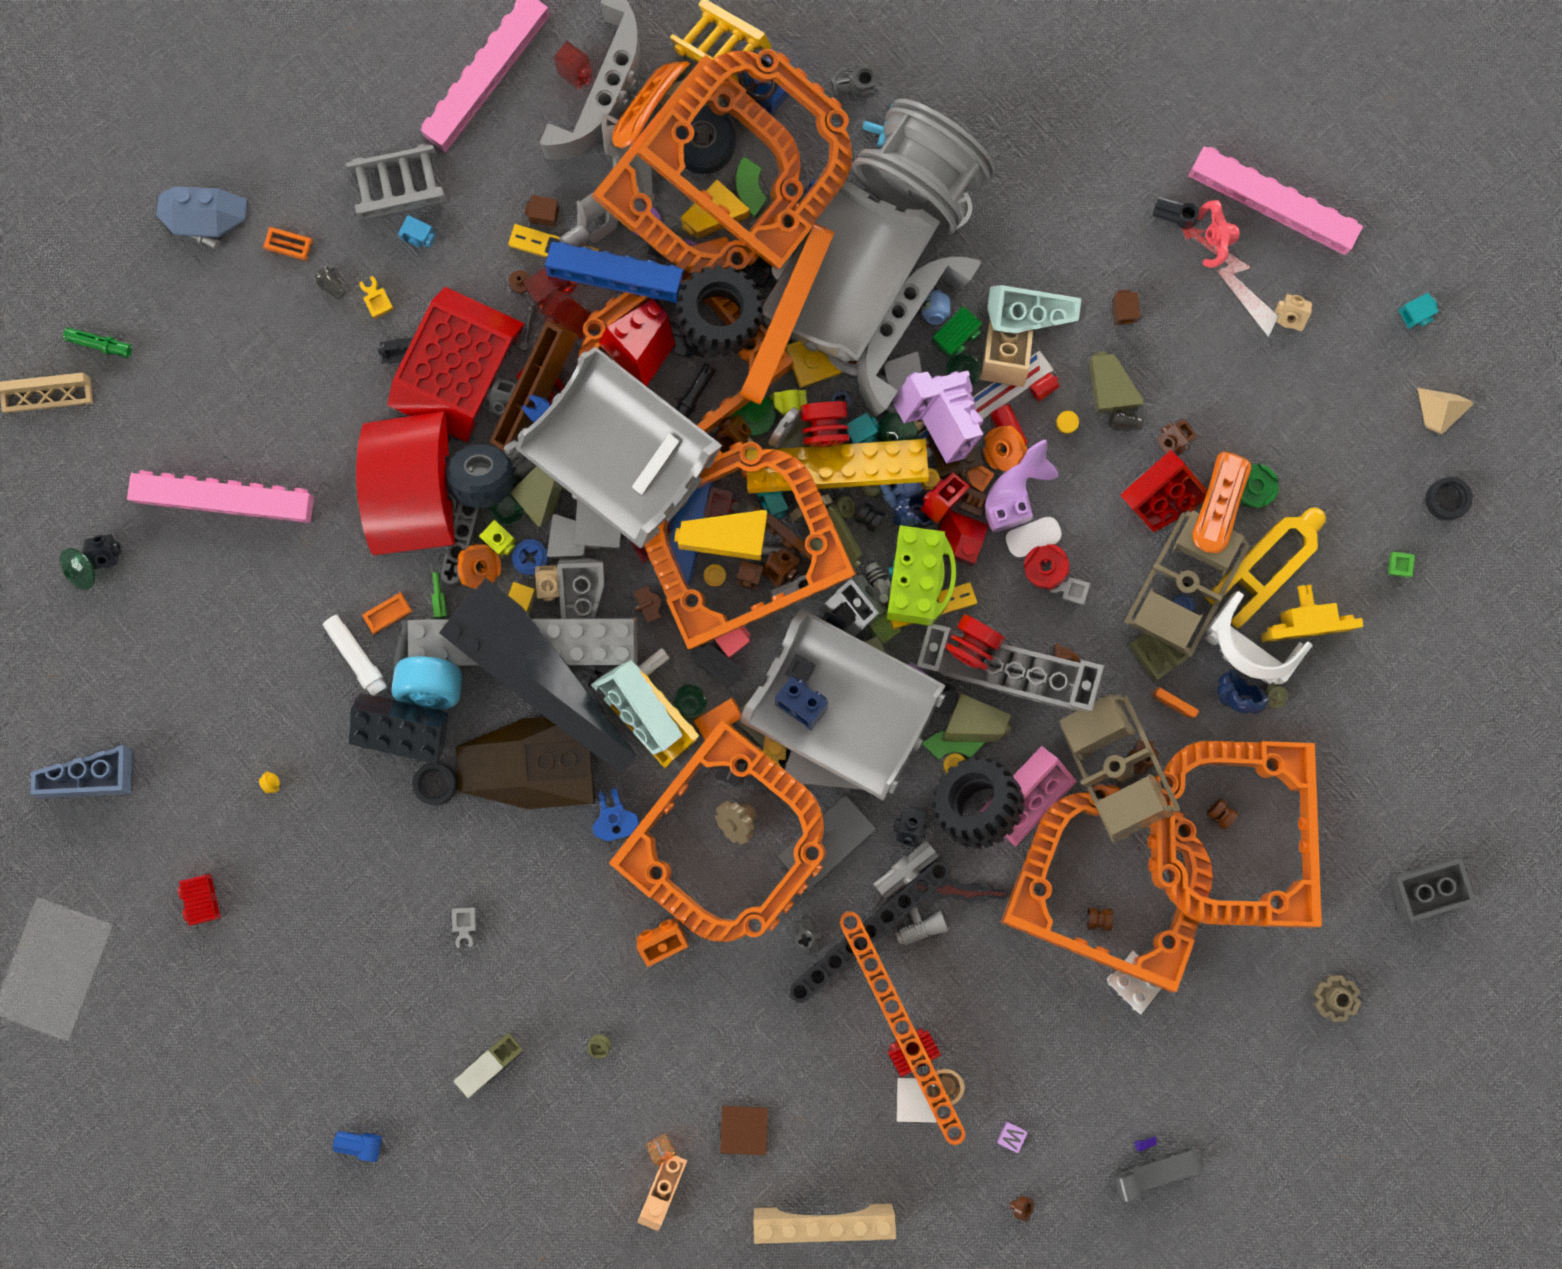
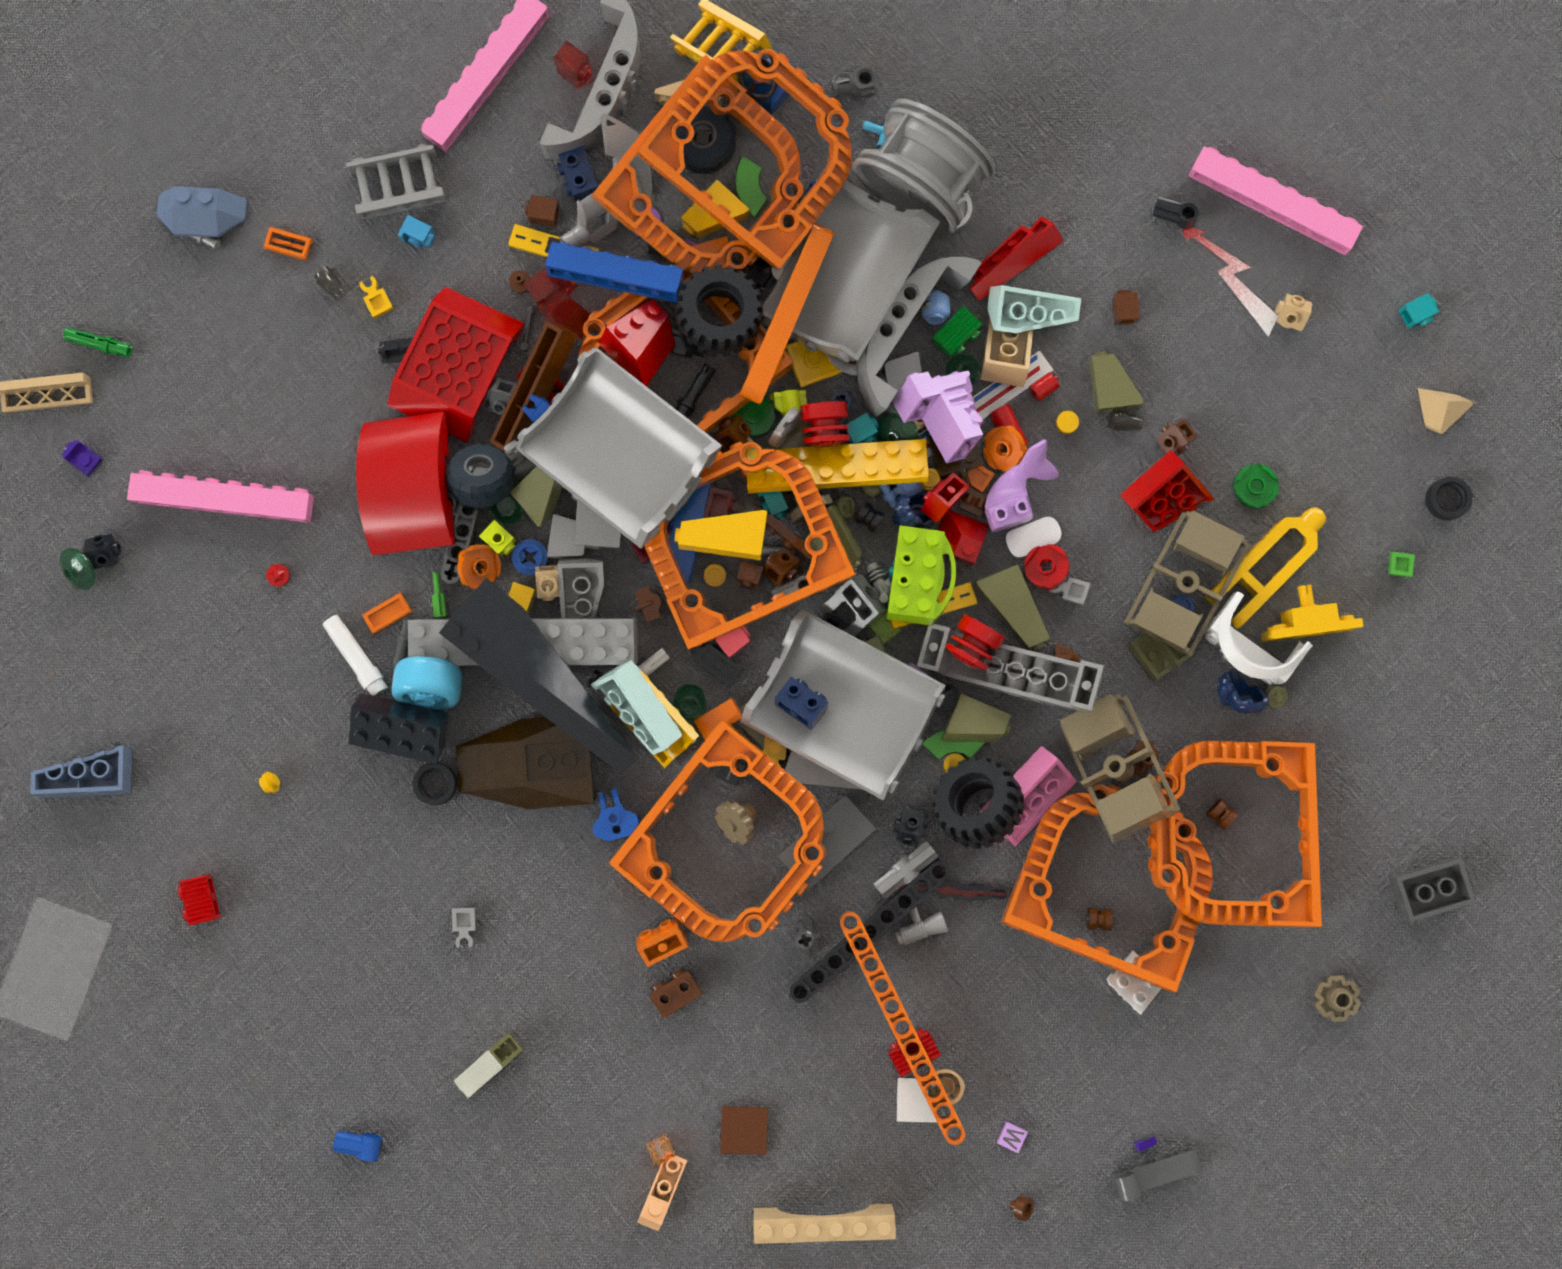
olive tile [587,1035,611,1059] -> none
orange piece [612,61,690,148] -> none
white sticker [632,433,679,495] -> none
black tile [785,654,816,684] -> none
orange tile [1152,688,1199,719] -> none
orange piece [1192,452,1251,553] -> none
coral piece [1197,200,1240,268] -> none
none -> dark purple bracket [61,440,103,477]
none -> red tile [266,564,291,587]
none -> dark blue brick [556,146,598,202]
none -> reddish brown brick [649,968,703,1019]
none -> red wedge [970,216,1063,301]
none -> olive slope [974,564,1050,651]

